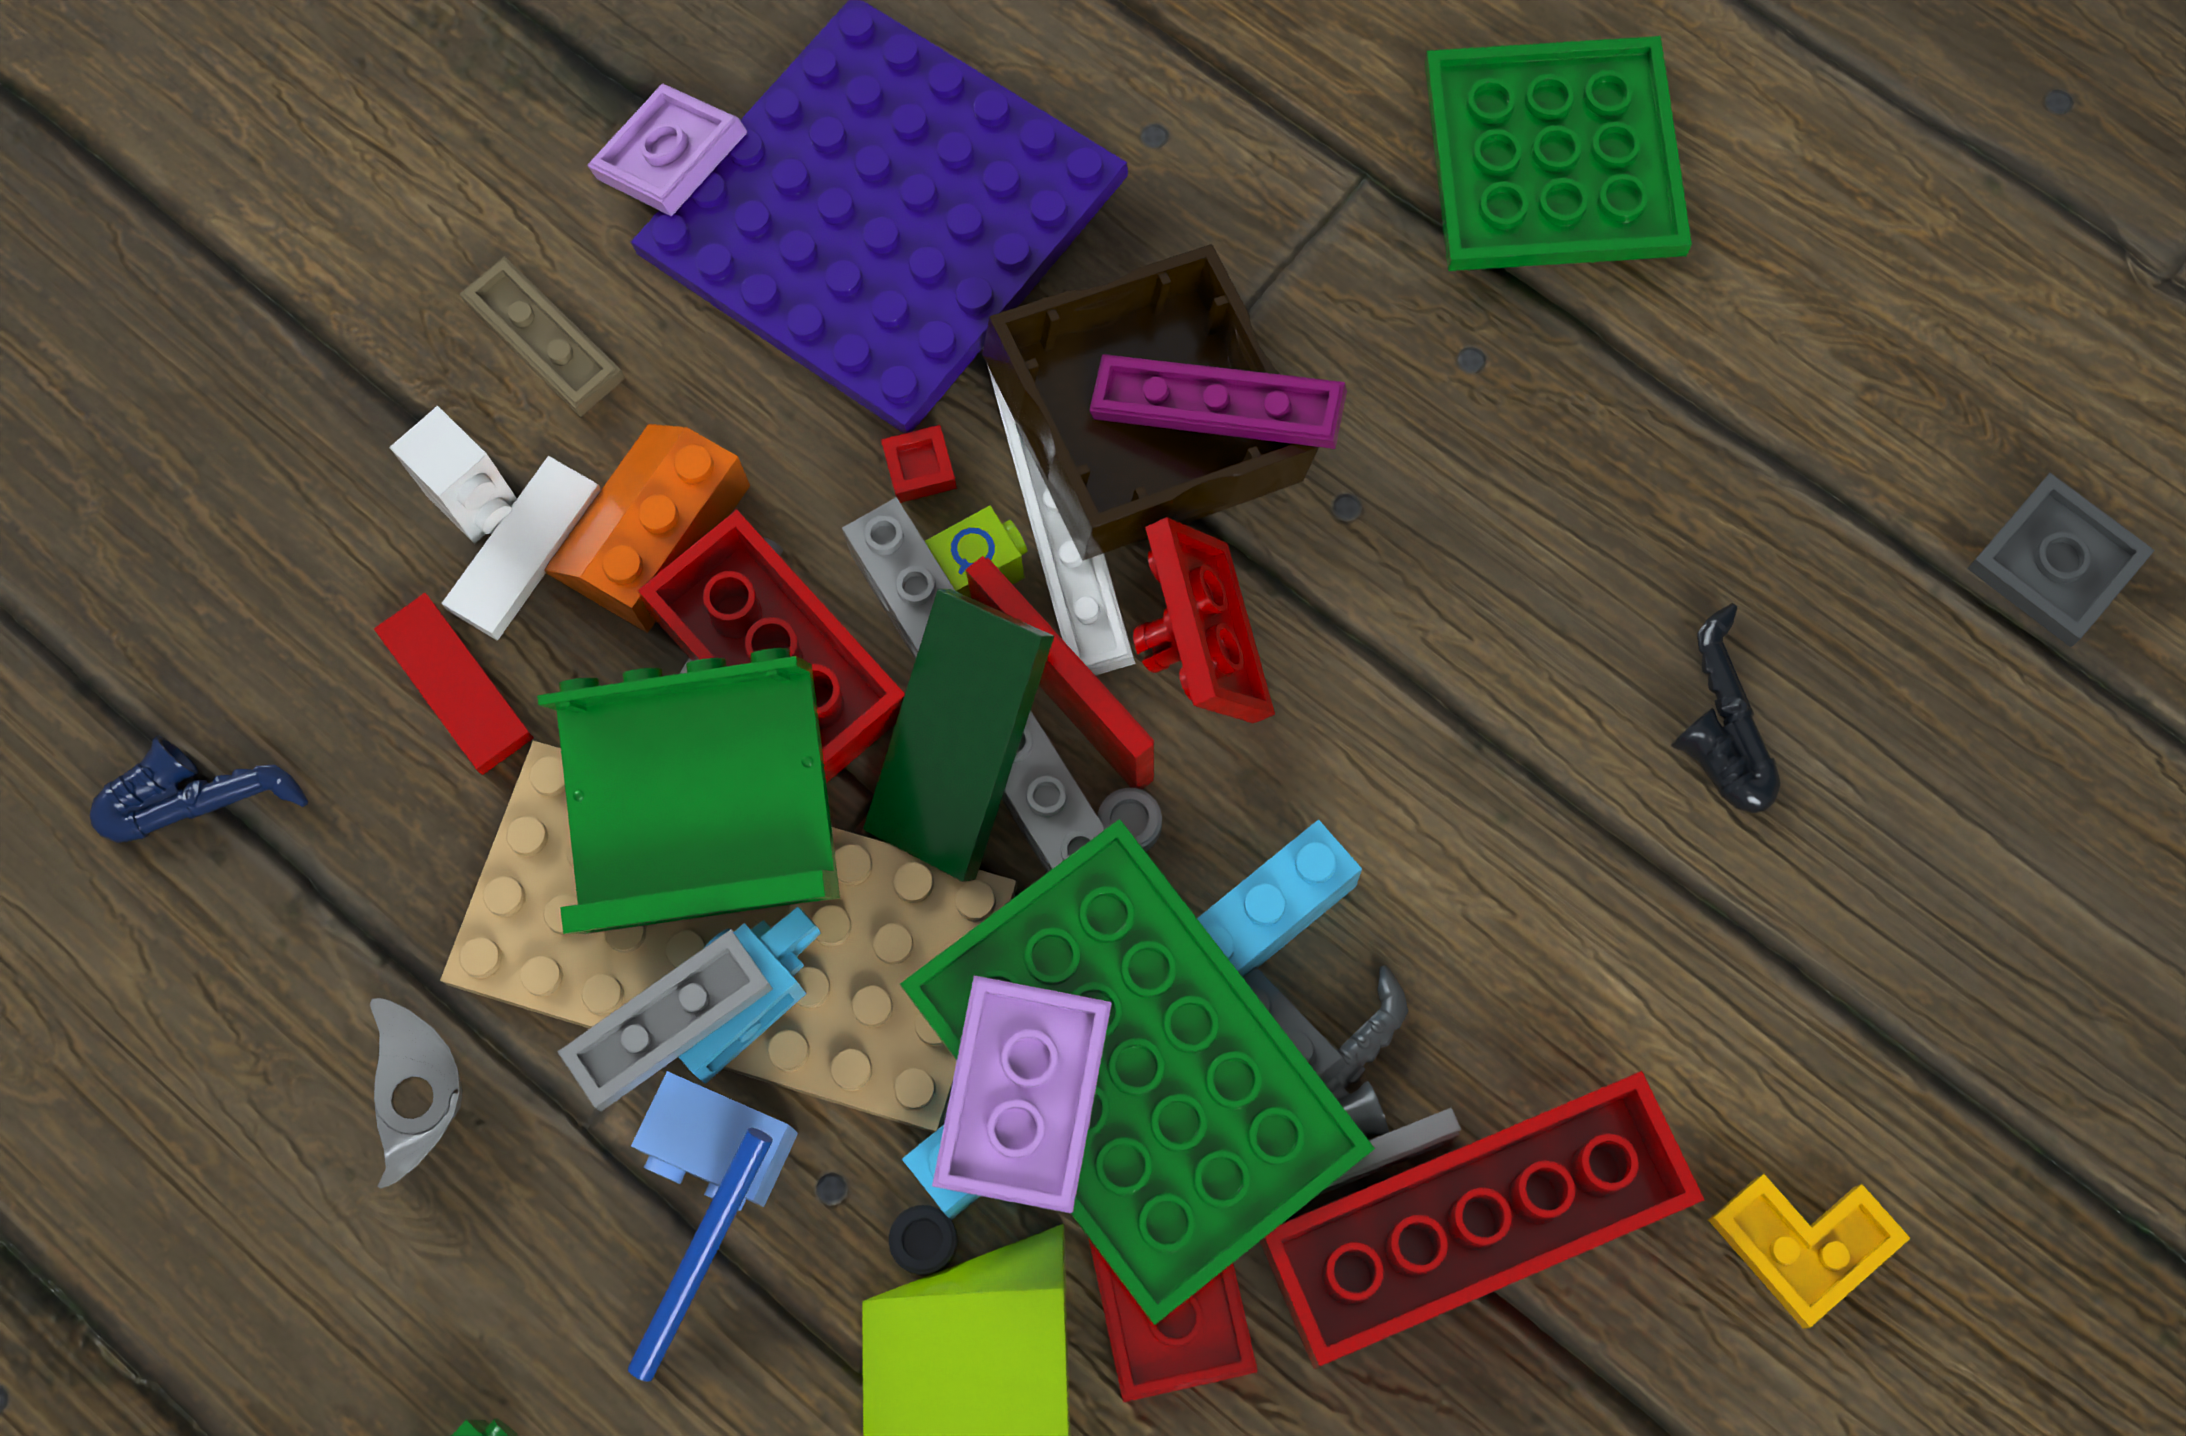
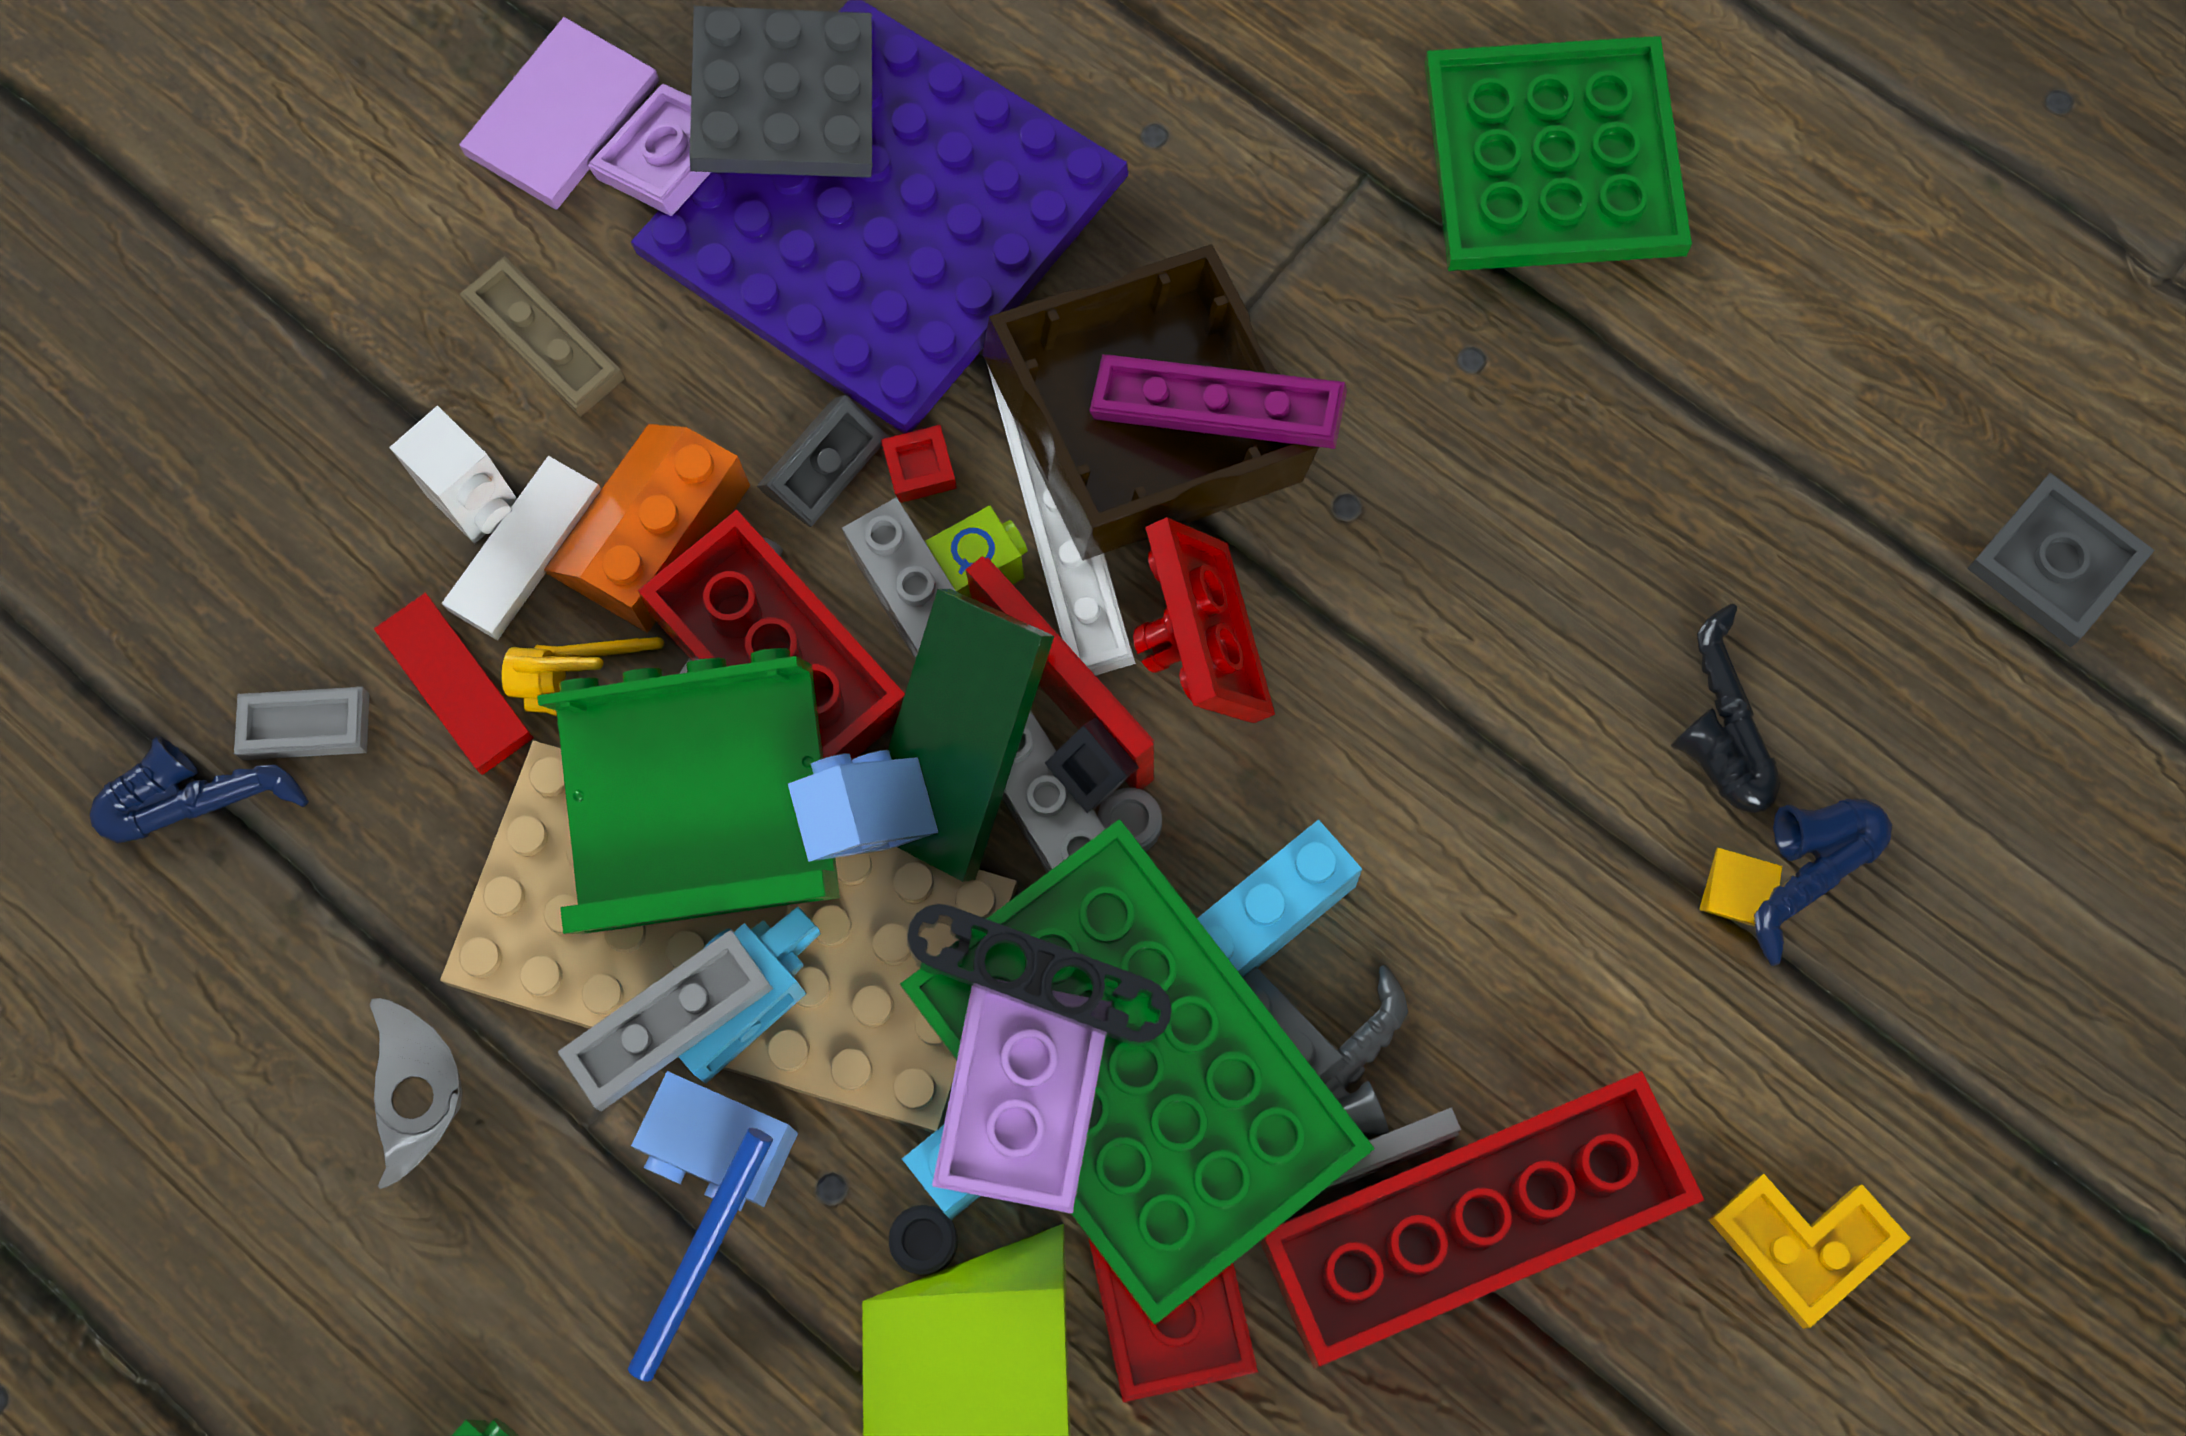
none -> light grey tile [234,687,370,760]
none -> lavender tile [459,17,660,210]
none -> yellow plant [502,637,664,717]
none -> dark grey plate [690,6,872,177]
none -> dark grey slope [757,395,889,527]
none -> light blue brick [788,750,938,862]
none -> black beam [907,904,1172,1045]
none -> black plate [1045,717,1139,813]
none -> yellow slope [1699,848,1783,926]
none -> dark blue piece [1754,799,1892,966]

